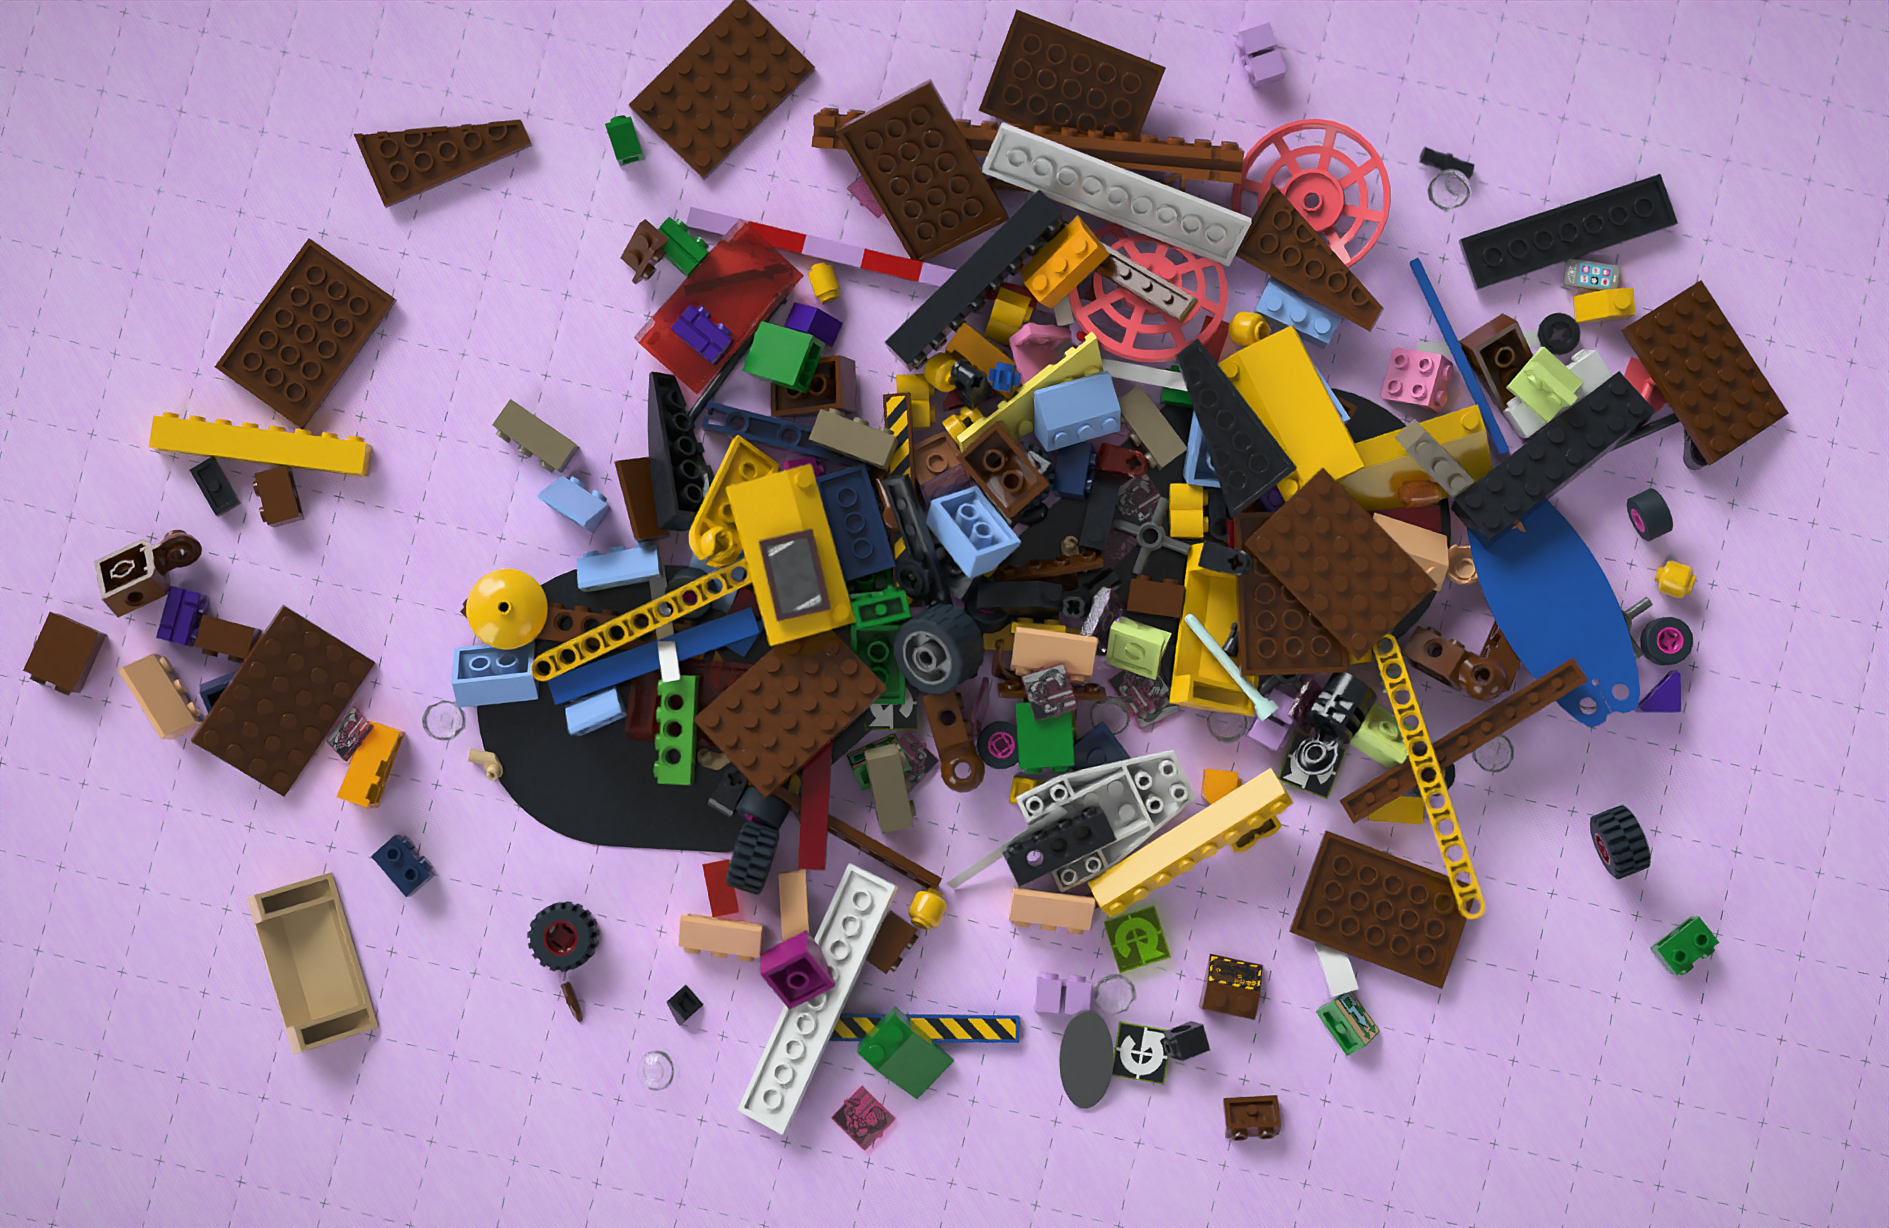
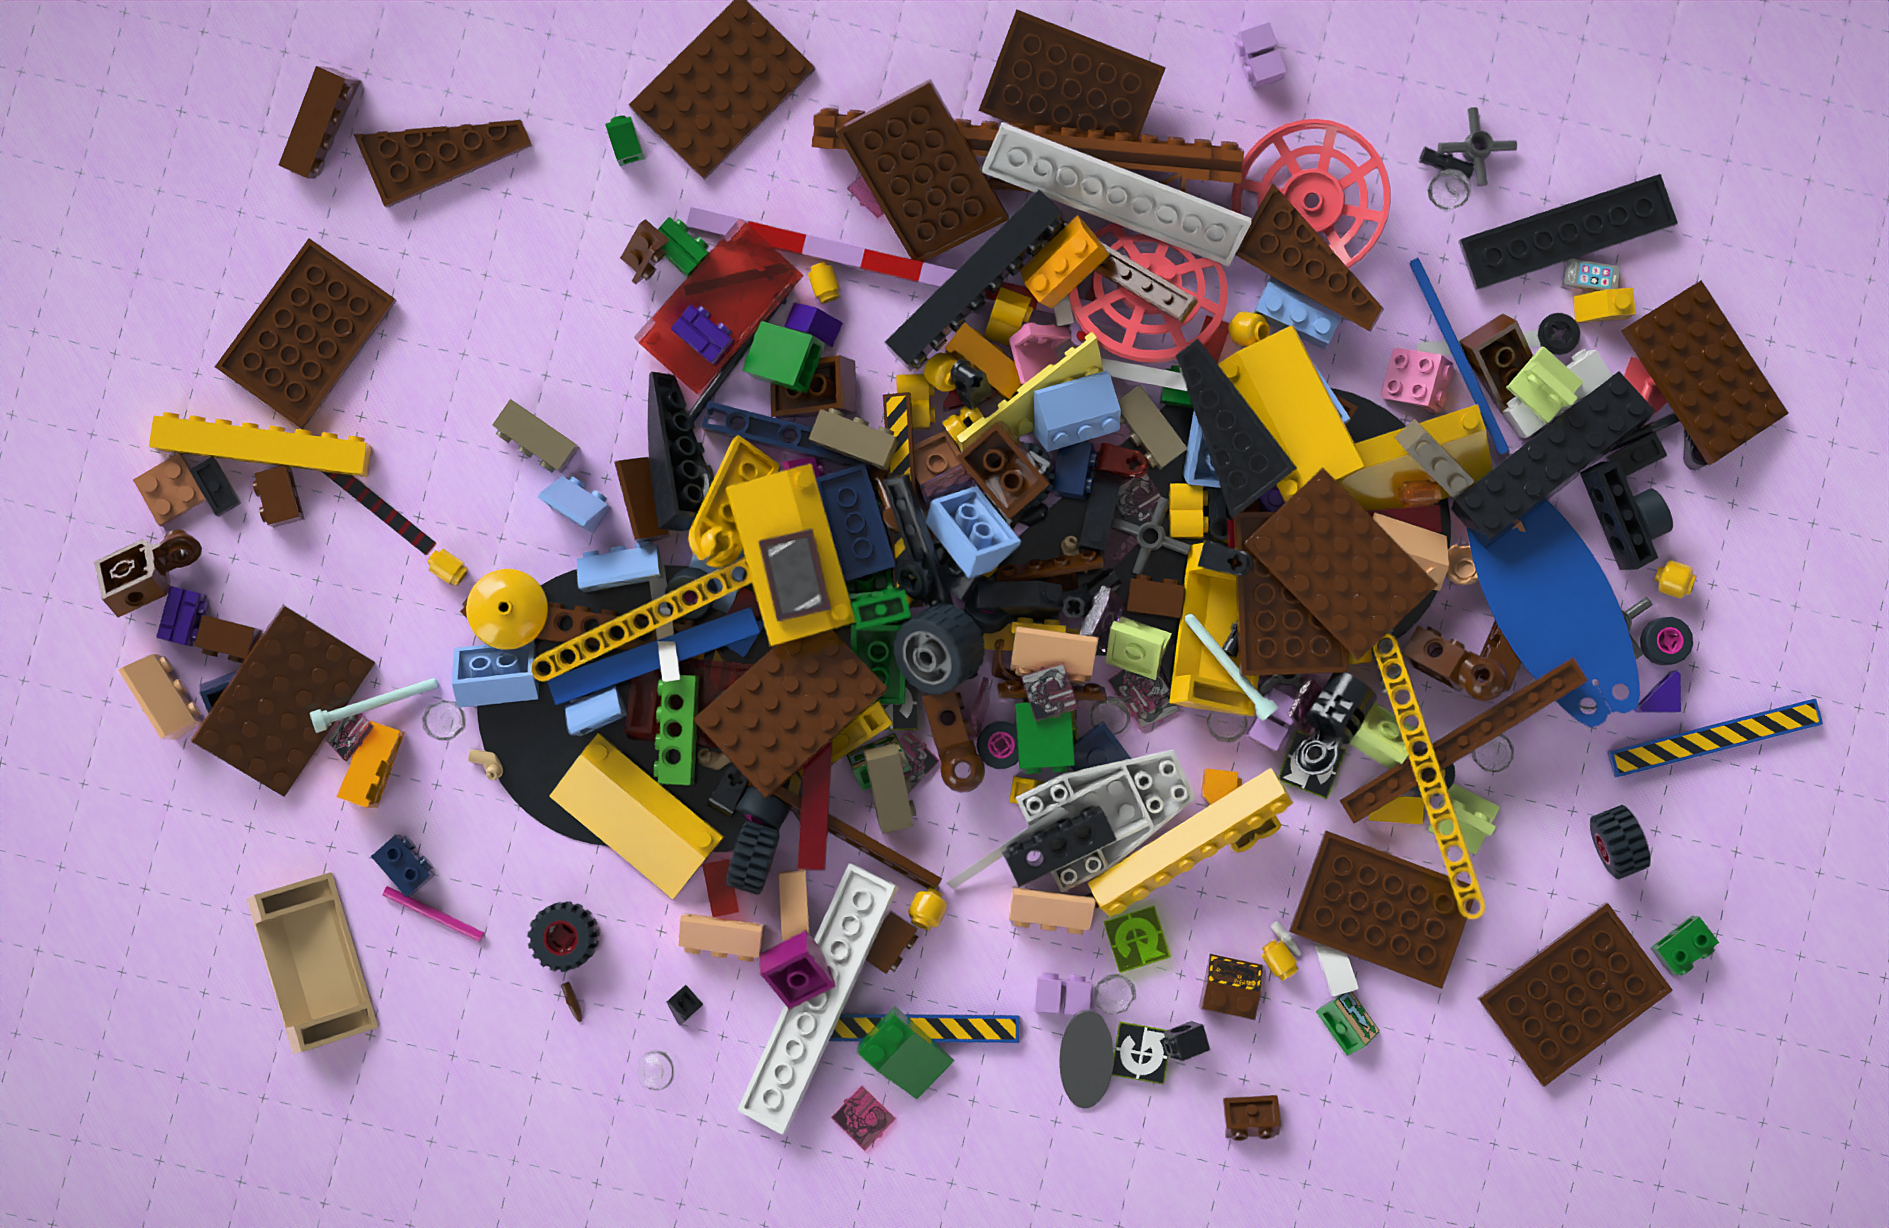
reddish brown brick [23,612,107,695] -> none
blue gear [988,362,1021,392] -> none
none -> nougat plate [133,453,207,527]
none -> reddish brown wedge [278,66,361,178]
none -> light aqua piece [309,678,439,733]
none -> black sticker [321,471,436,555]
none -> dark pink bar [382,886,484,942]
none -> yellow brick [427,549,469,586]
none -> yellow slope [550,733,725,899]
none -> yellow slope [798,701,894,778]
none -> yellow brick [1260,939,1299,981]
none -> white helmet [1271,921,1301,957]
none -> yellowish green bracket [1427,783,1500,855]
none -> dark grey bar [1438,107,1517,186]
none -> reddish brown plate [1477,902,1673,1087]
none -> black brick [1580,460,1658,570]
none -> black plate [1606,432,1668,477]
none -> tile [1608,698,1823,778]

